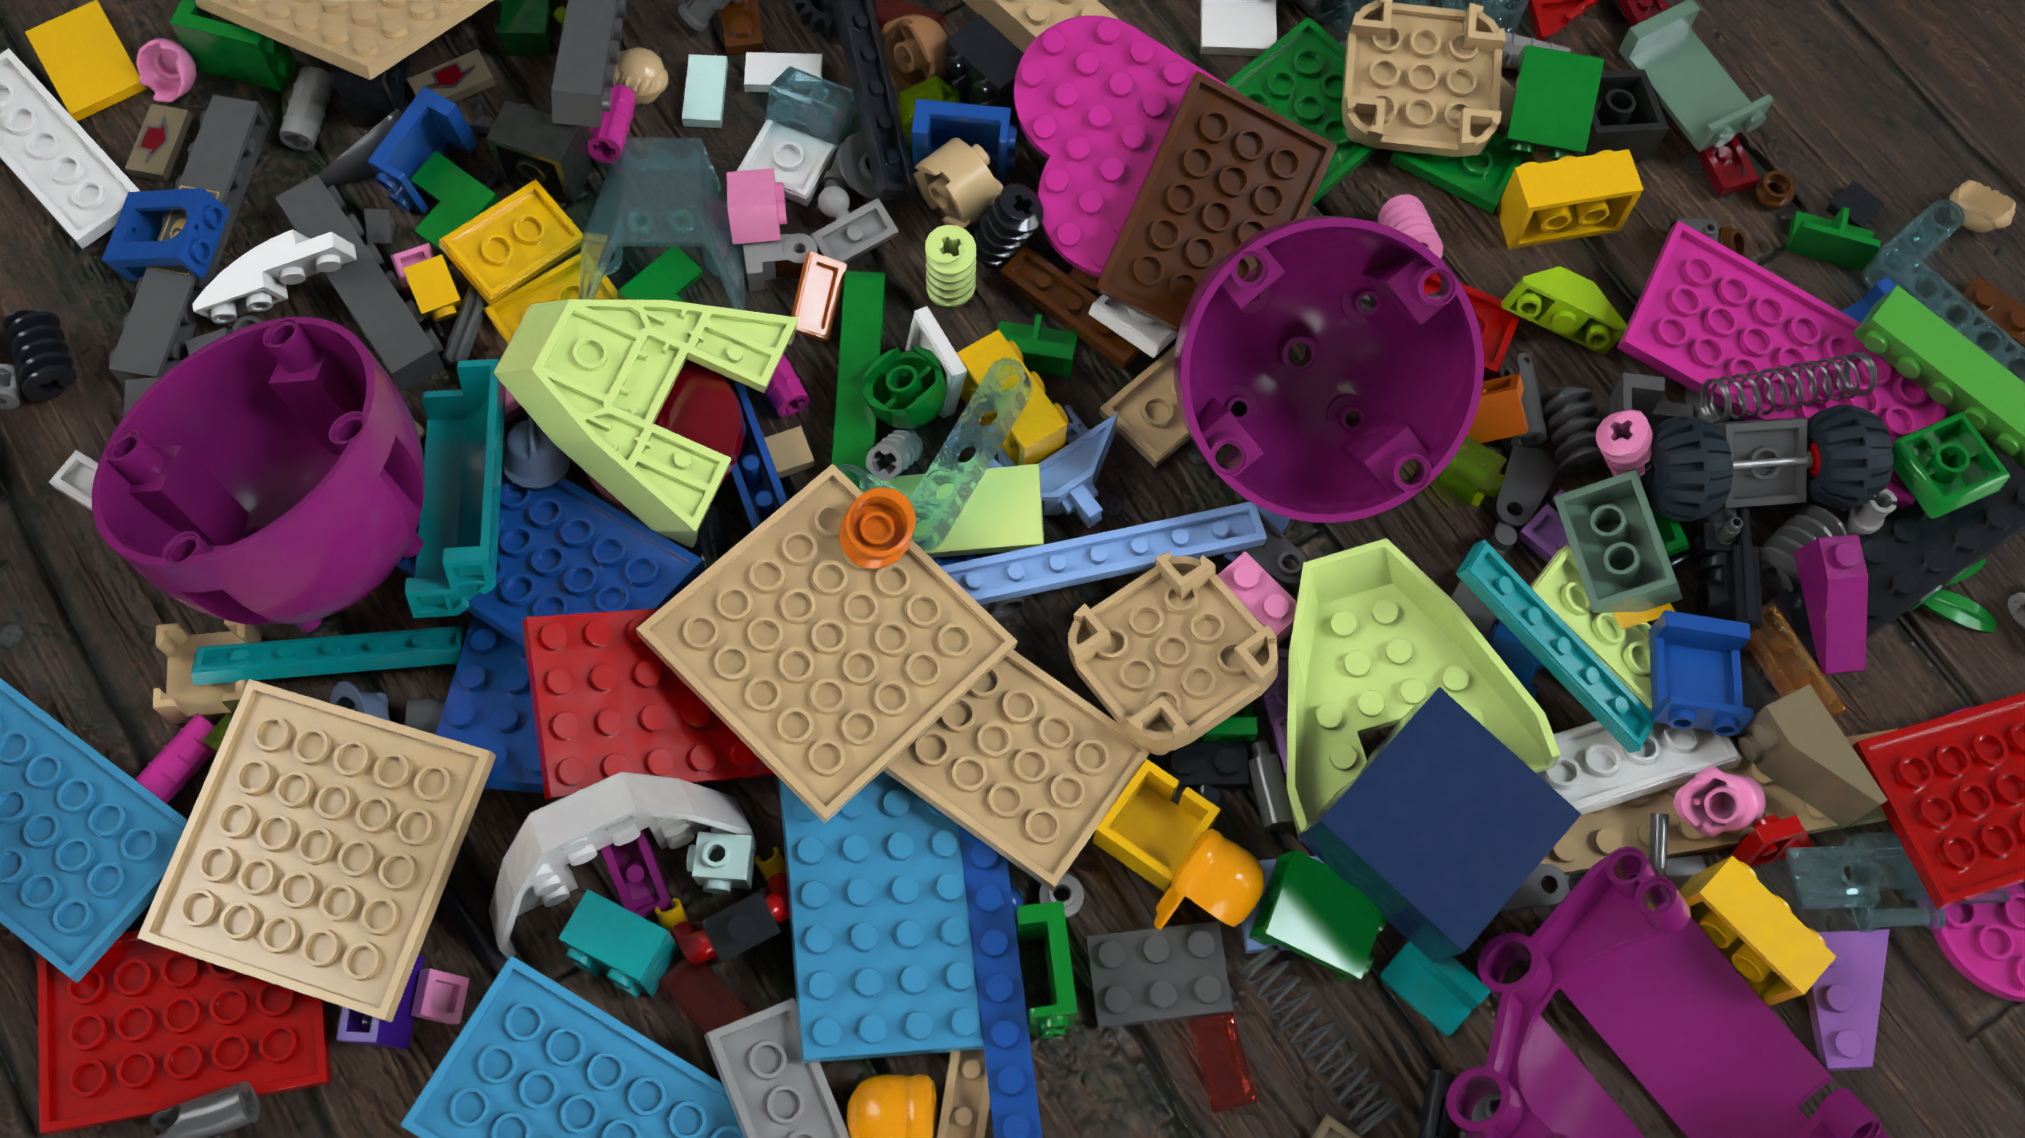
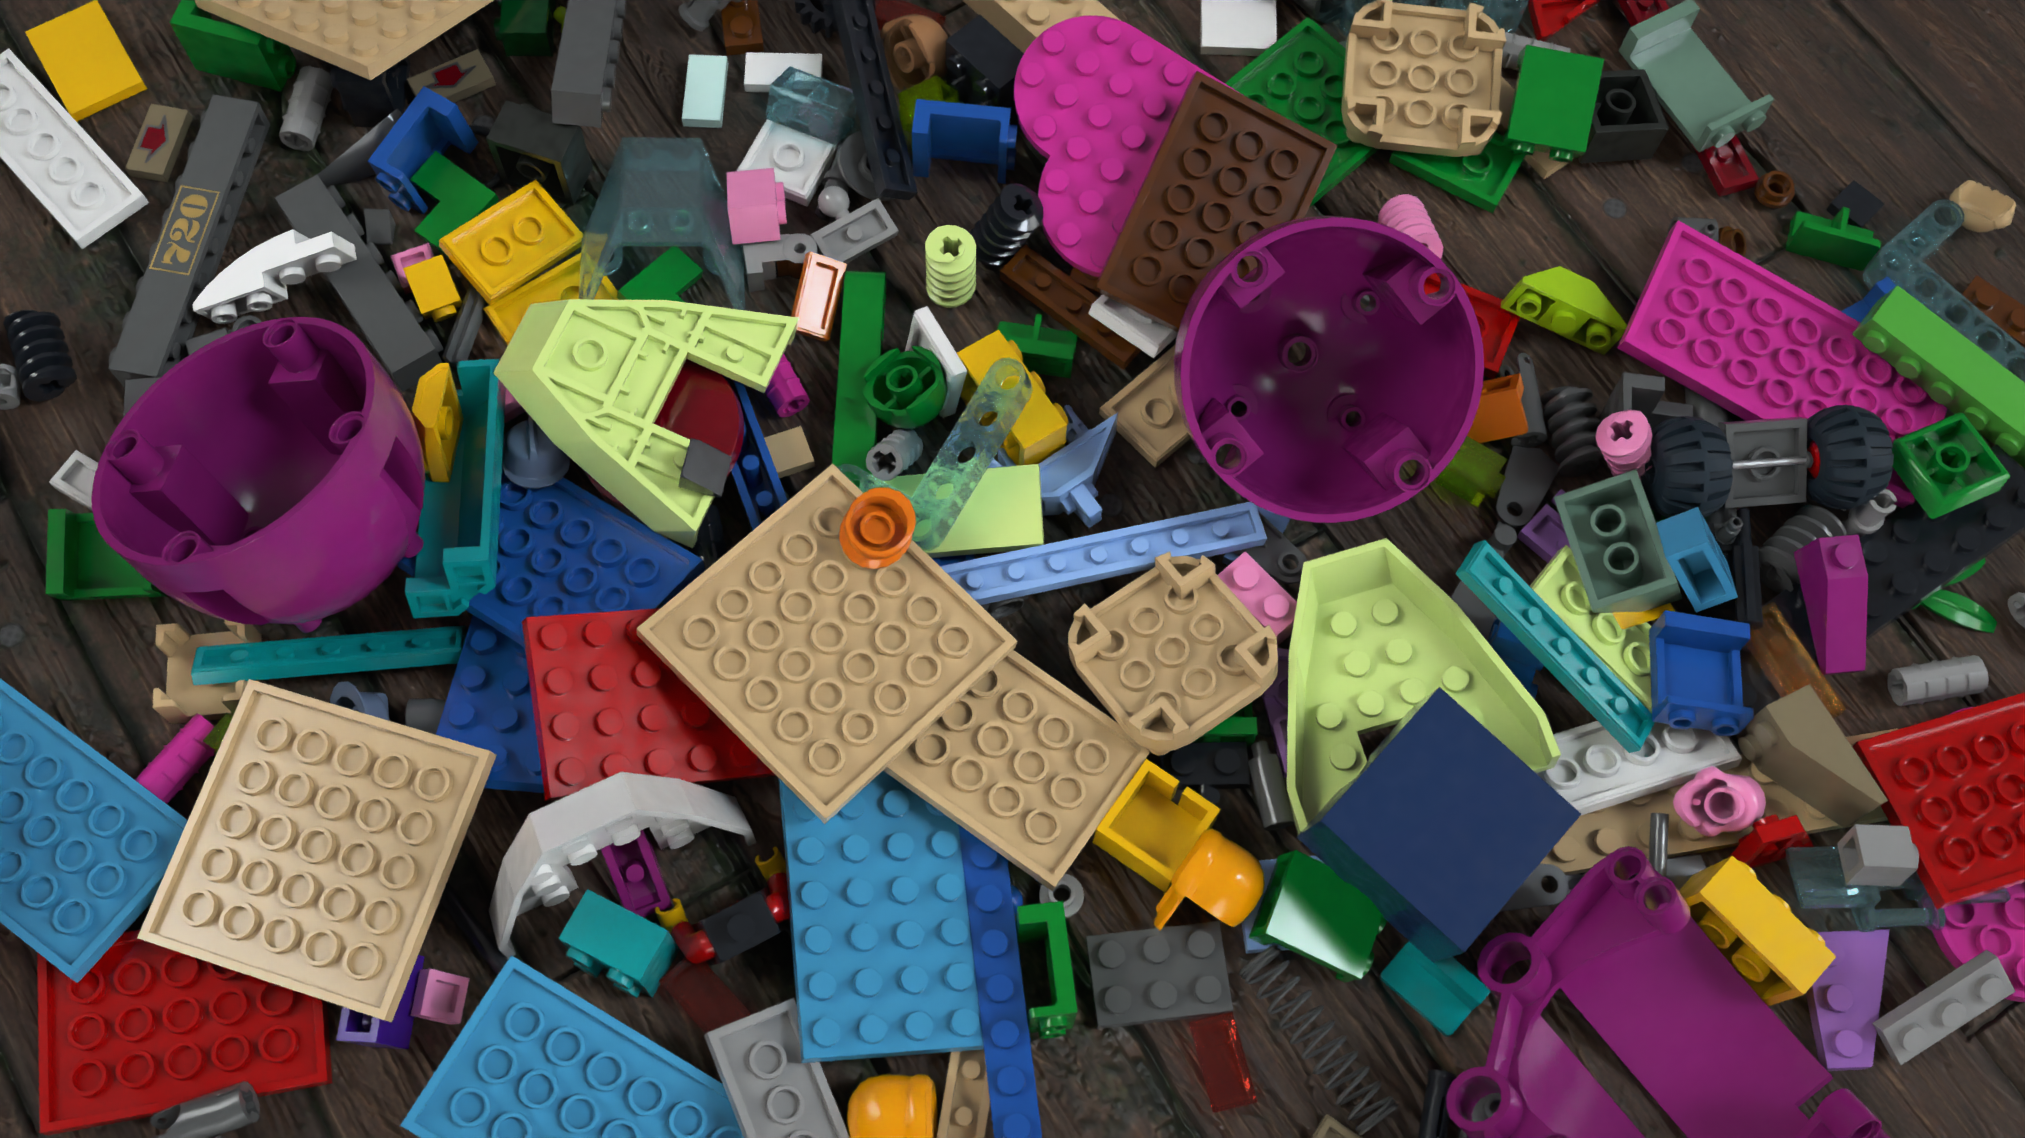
blue panel [102,188,230,282] -> none
bright pink hair [136,38,197,102] -> none
dark pink axle [587,84,636,163] -> none
tan hair [615,47,668,105] -> none
light aqua brick [686,827,757,894] -> none
tan brick [914,138,1004,229] -> none
yellow brick [1496,149,1644,249] -> none
dark grey piece [1699,352,1878,424] -> none
none -> green panel [46,509,167,601]
none -> yellow slope [411,363,464,482]
none -> black slope [679,438,732,498]
none -> dark azure piece [1656,507,1738,612]
none -> light grey brick [1837,824,1919,887]
none -> light grey plate [1872,950,2015,1065]
none -> light grey axle [1887,655,1989,706]

